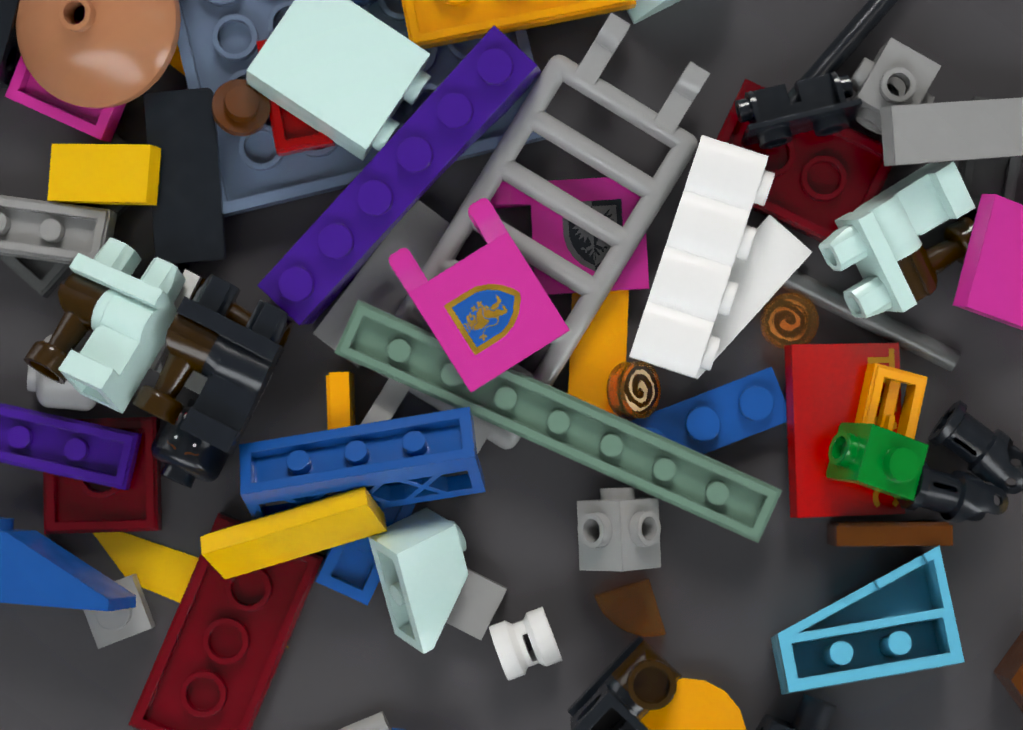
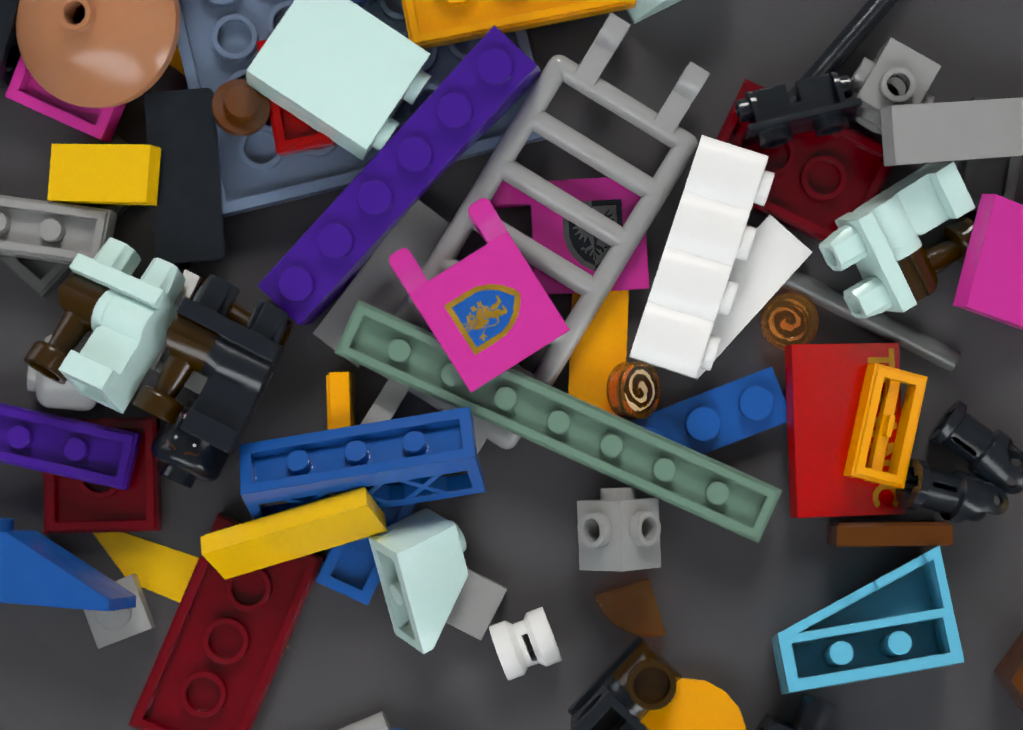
green bracket [826,422,929,501] -> none

